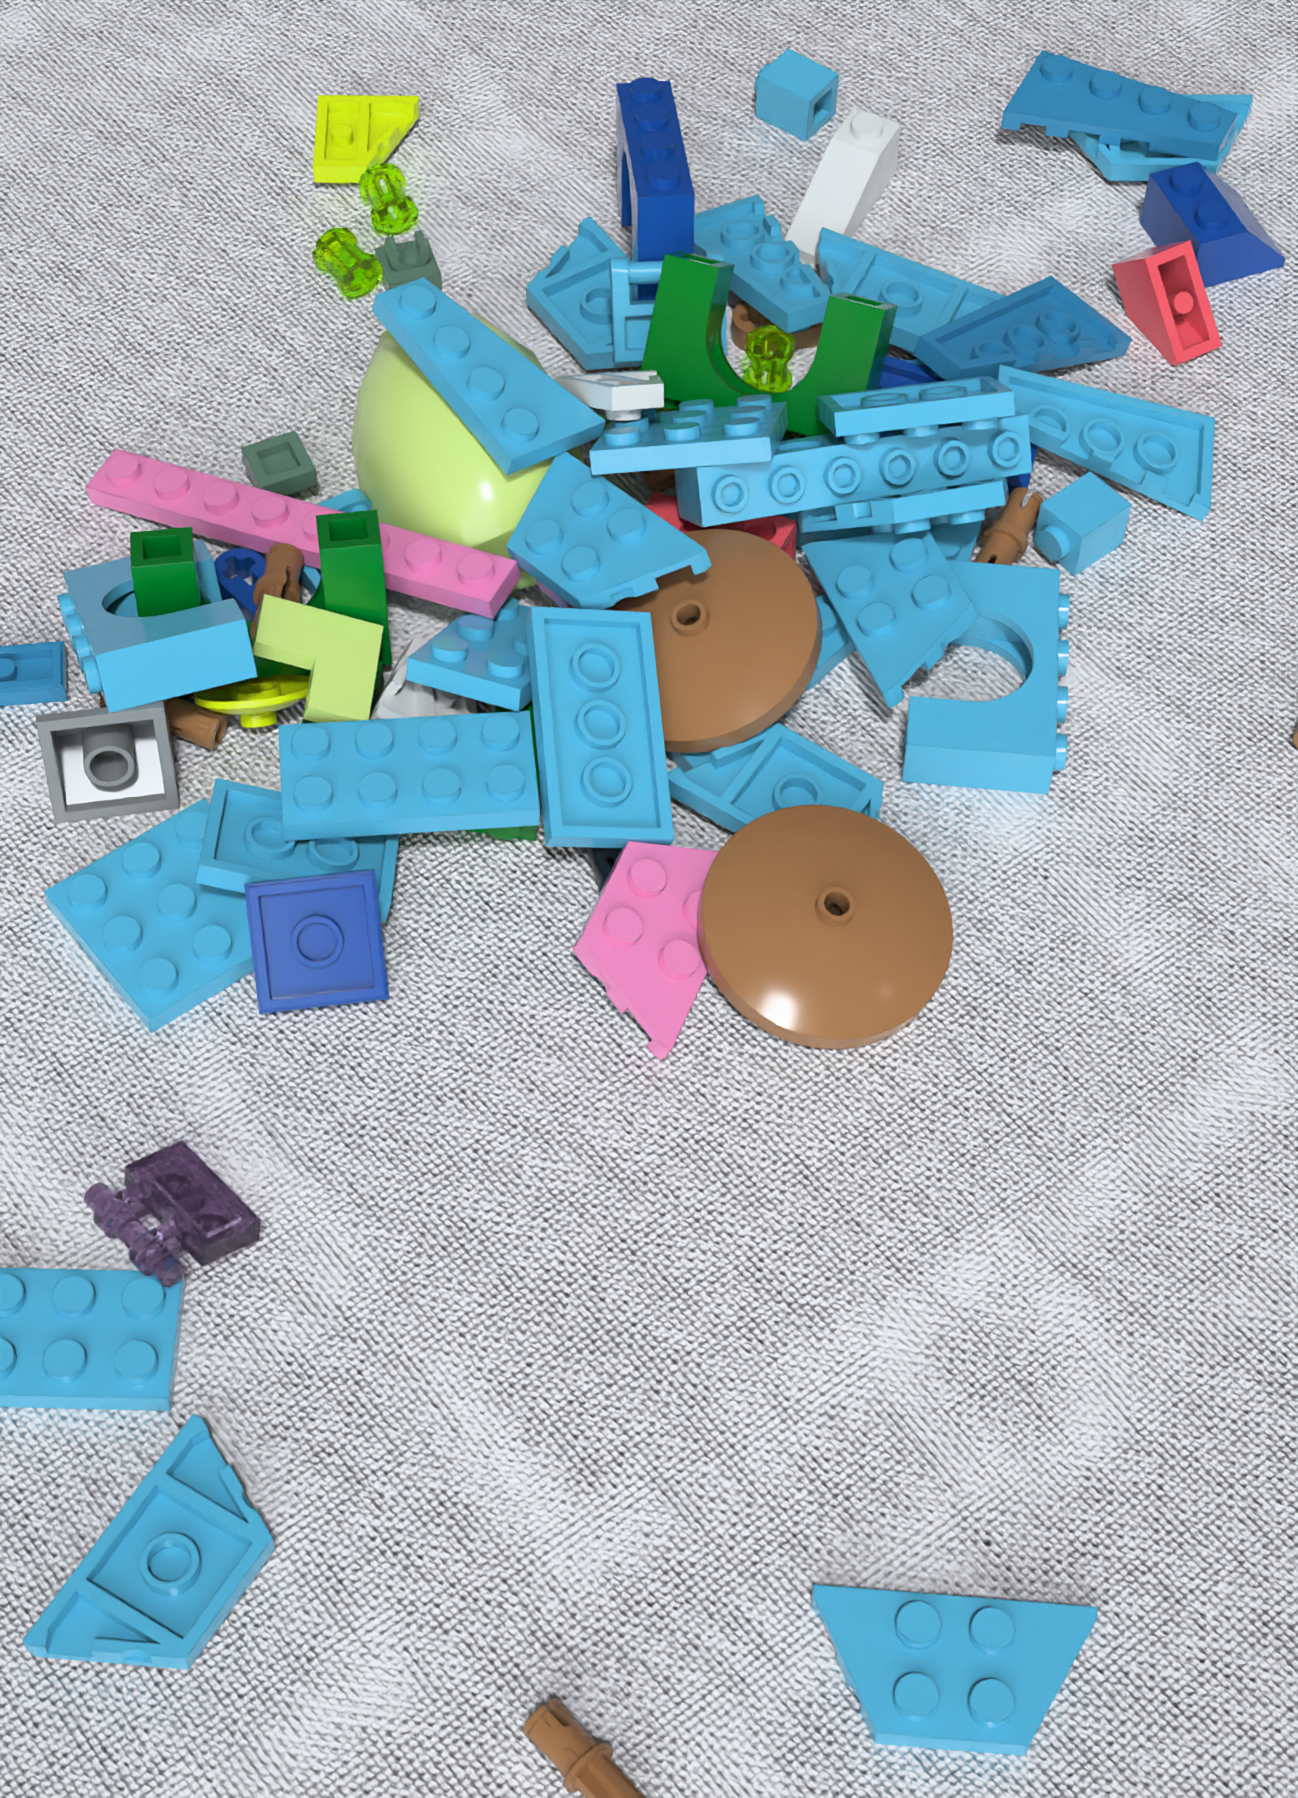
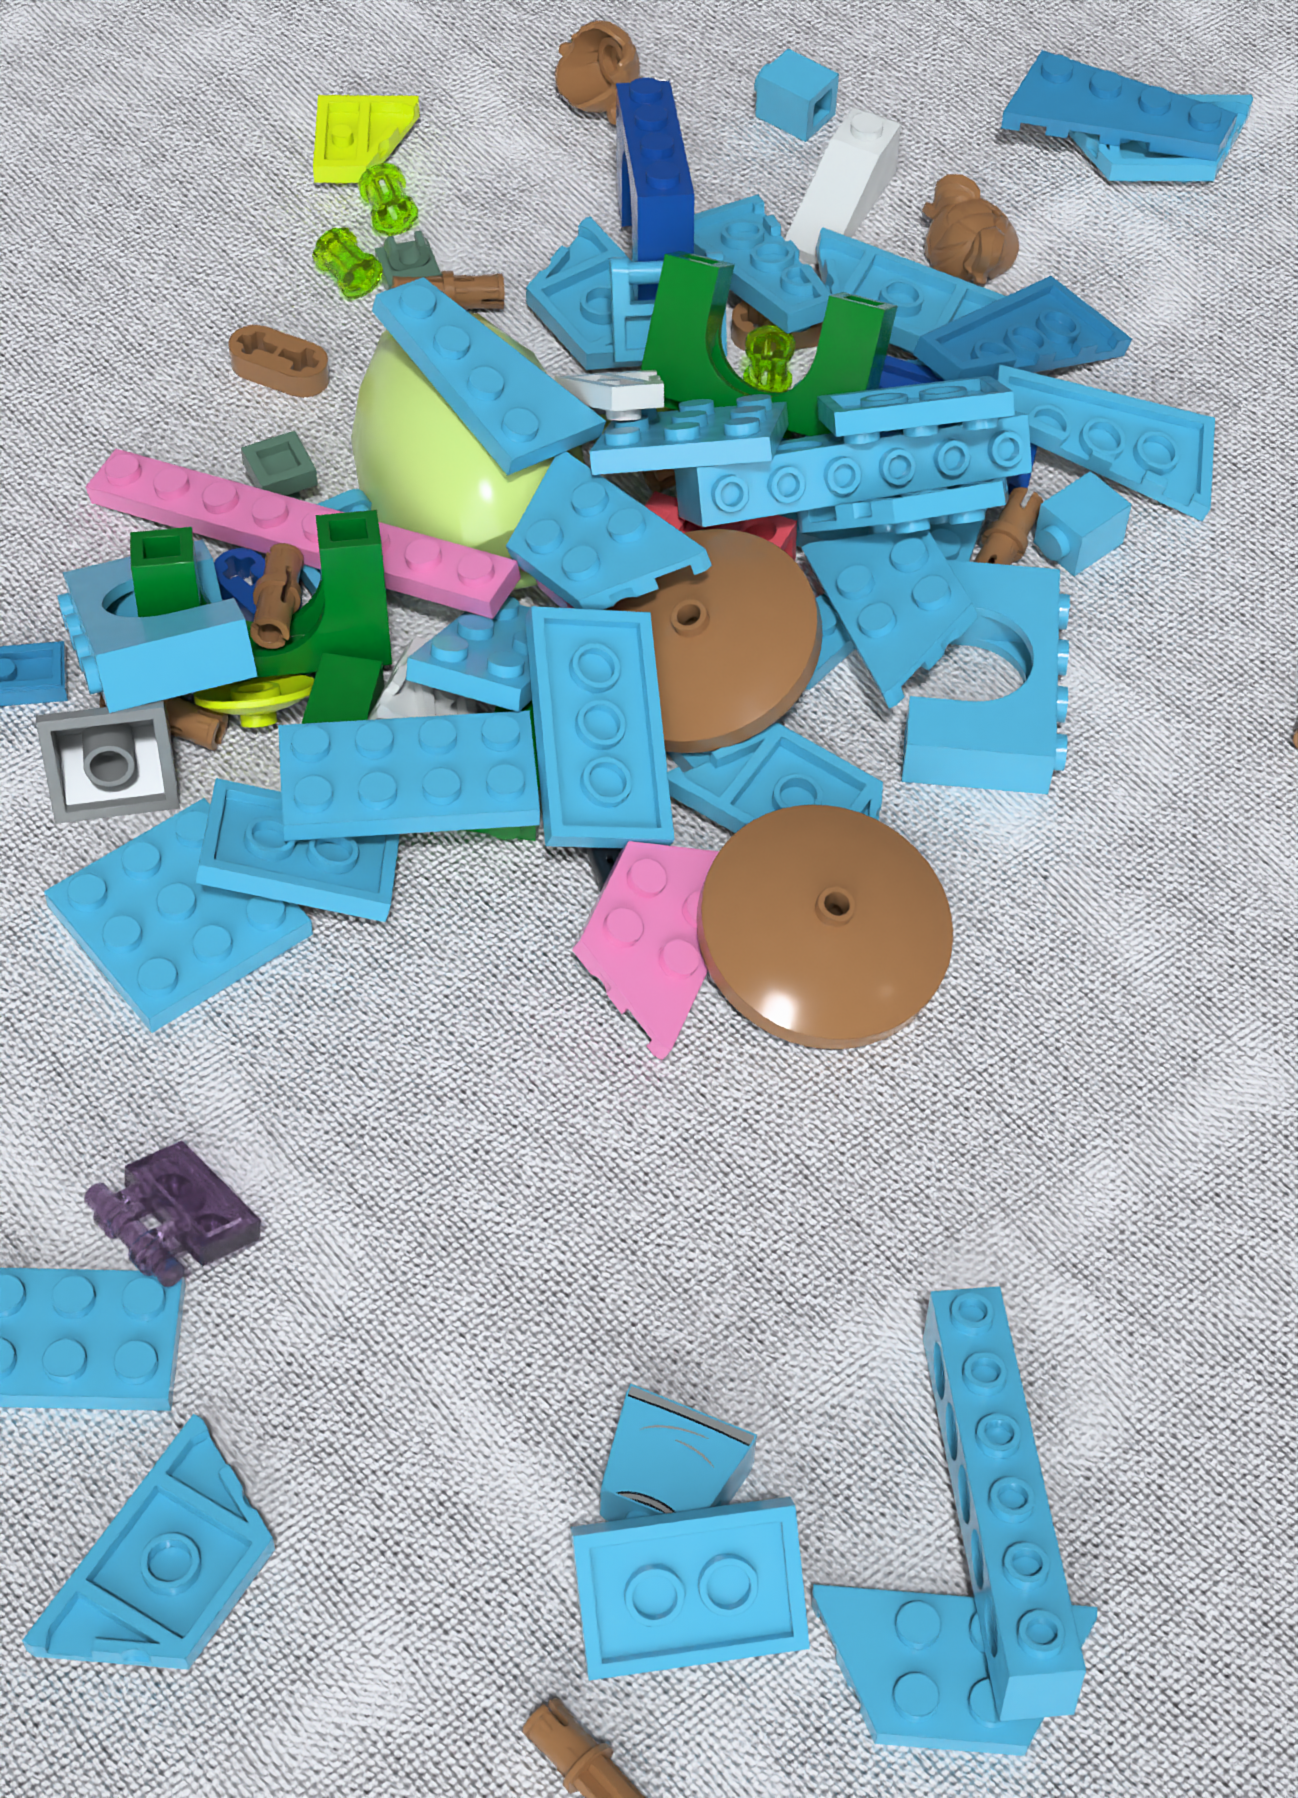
tile [244,868,389,1014] -> none
yellowish green tile [252,594,384,723] -> none
coral slope [1111,240,1222,365] -> none
blue slope [1140,161,1286,288] -> none
none -> medium nougat beam [228,325,330,398]
none -> medium nougat pin [392,271,505,310]
none -> medium nougat hair [555,20,642,125]
none -> medium azure plate [570,1496,810,1681]
none -> medium azure torso [600,1384,757,1521]
none -> medium nougat hair [922,174,1019,286]
none -> medium azure brick [923,1286,1086,1721]

